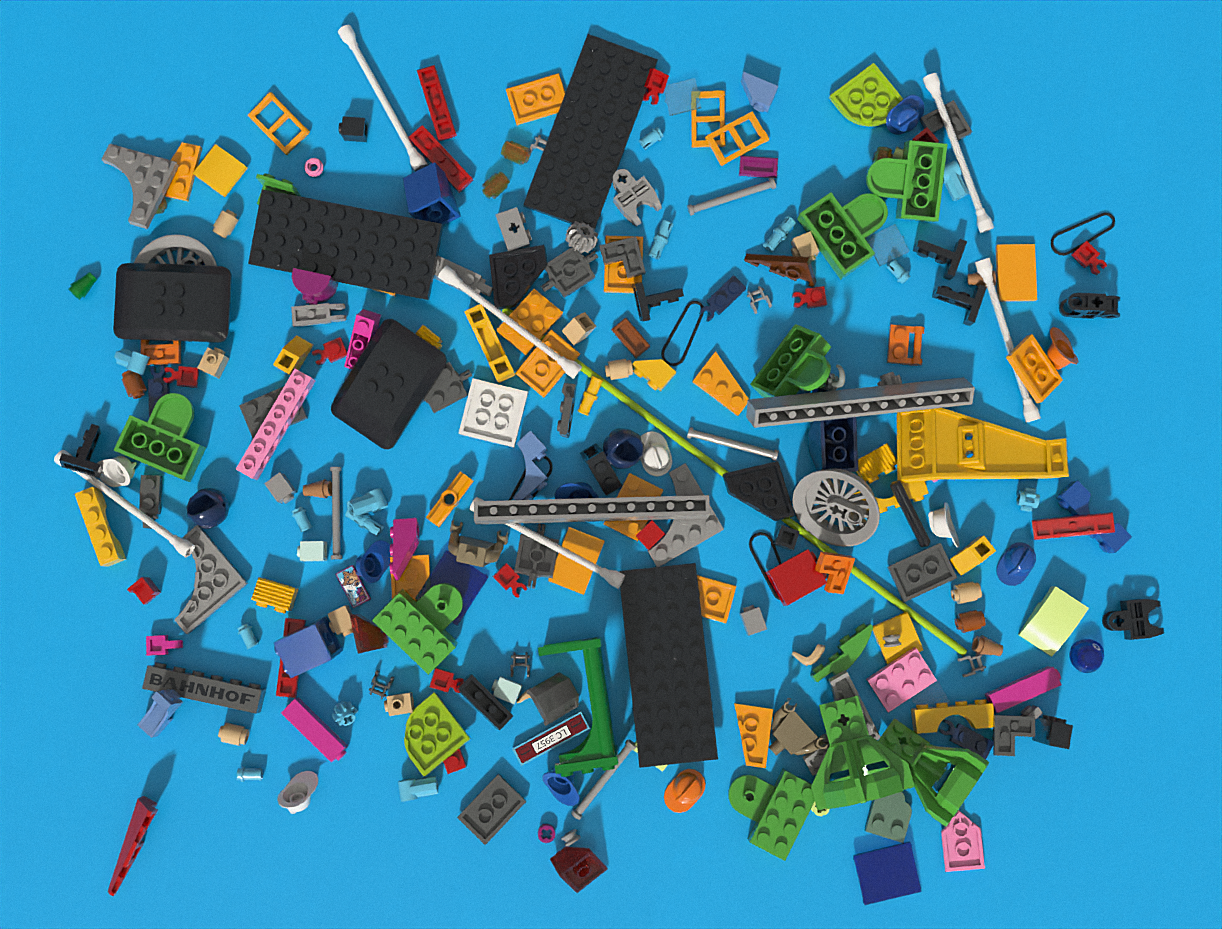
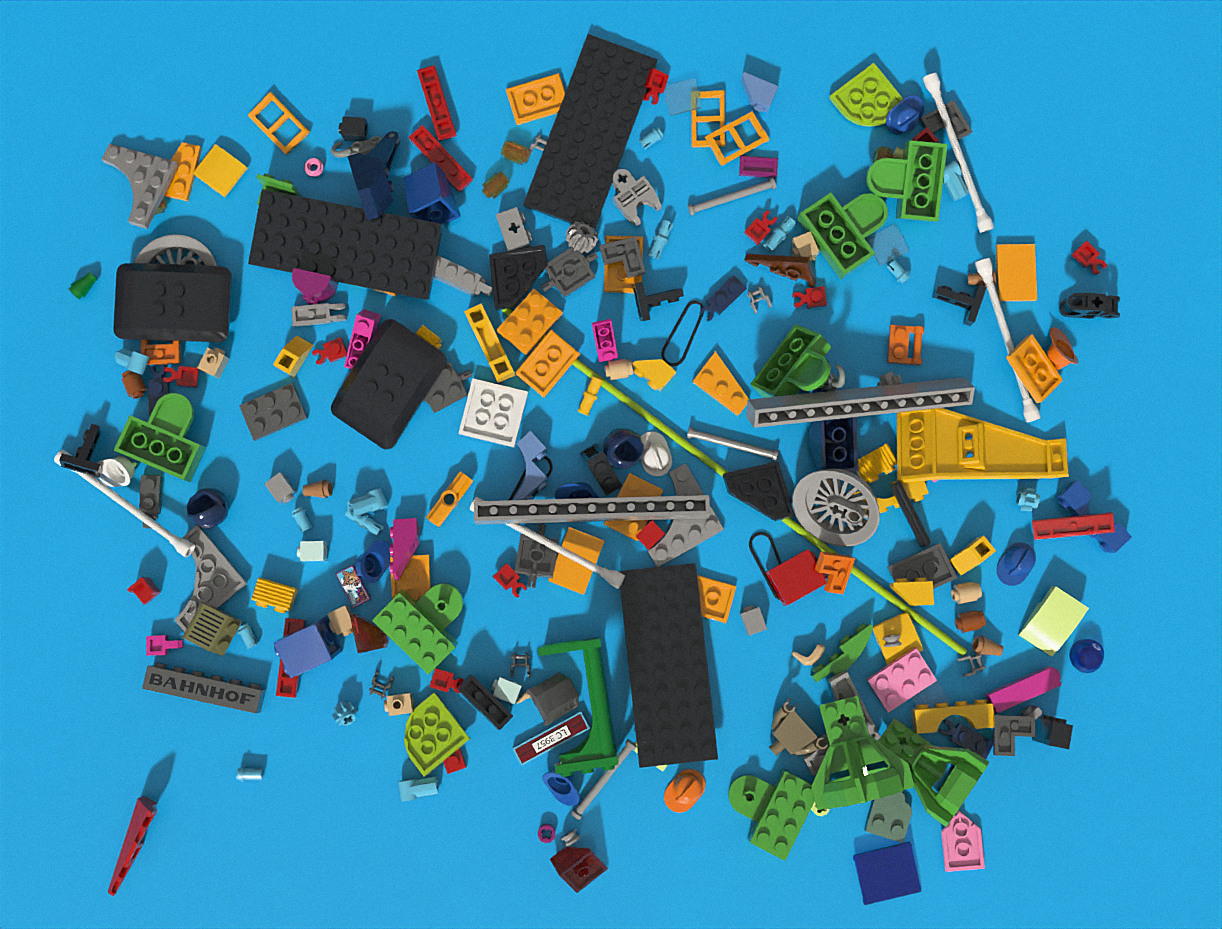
yellow arch [75,487,126,567] -> none
medium blue arch [137,689,183,738] -> none
tan brick [212,209,239,239] -> none
tan brick [218,723,249,746] -> none
bright pink brick [236,369,315,480] -> none
white piece [277,771,319,814] -> none
dark pink brick [281,698,348,762] -> none
light grey bar [330,467,342,560] -> none
white hose [338,25,428,172] -> none
clear blue piece [415,550,488,626] -> none
white hose [438,265,582,379] -> none
dark tan torso [448,520,508,567] -> none
dark grey plate [457,774,526,845] -> none
dark grey hinge [557,383,576,438] -> none
tan brick [562,312,597,345] -> none
dark orange tile [611,318,650,359] -> none
light orange wing [734,703,773,768] -> none
black brick [773,525,800,551] -> none
black bracket [913,239,967,280] -> none
white piece [928,502,959,547] -> none
black piece [1051,213,1115,256] -> none
black piece [1102,599,1164,640] -> none
none -> olive slope [182,602,242,656]
none -> dark blue slope [331,131,400,220]
none -> dark pink slope [592,319,618,362]
none -> red plate [744,210,777,245]
none -> yellow slope [890,578,934,606]

